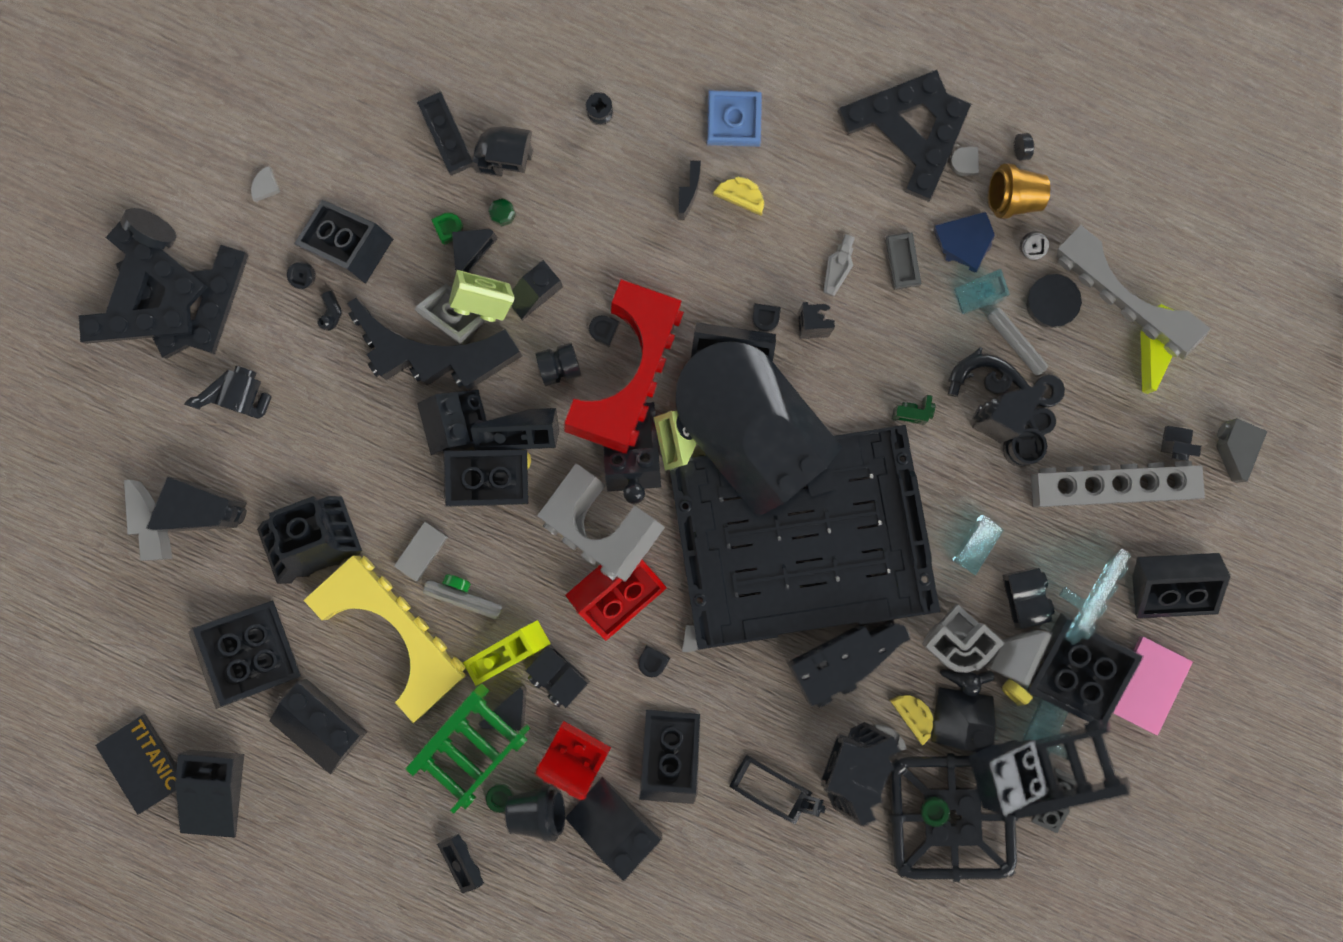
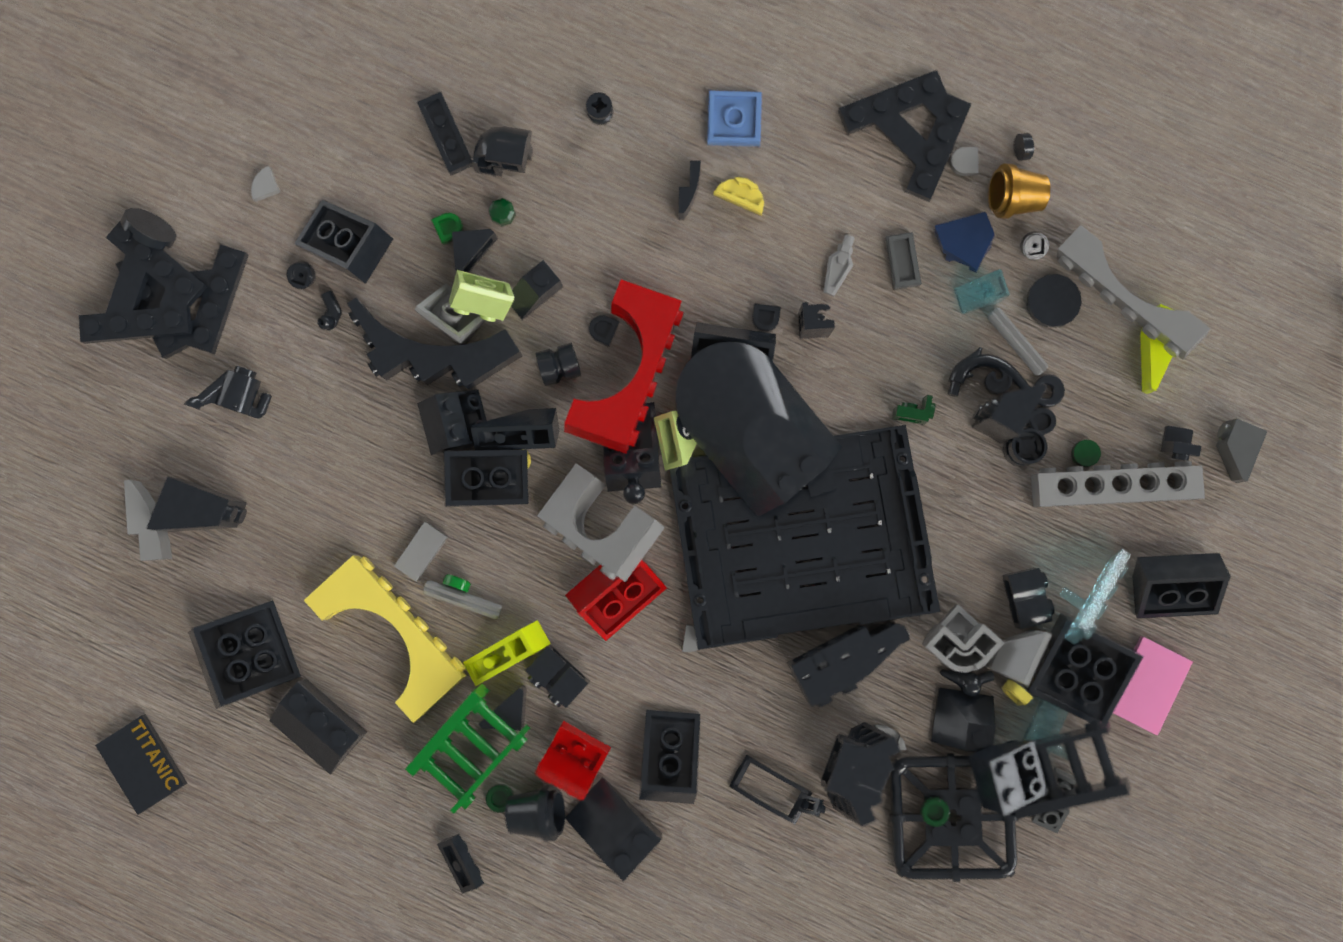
black slope [175,750,244,838] -> none
black slope [257,496,362,584] -> none
black tile [638,645,670,678] -> none
light yellow tile [889,695,933,746] -> none
clear light blue slope [952,515,1004,576] -> none
none -> dark green tile [1071,440,1101,467]

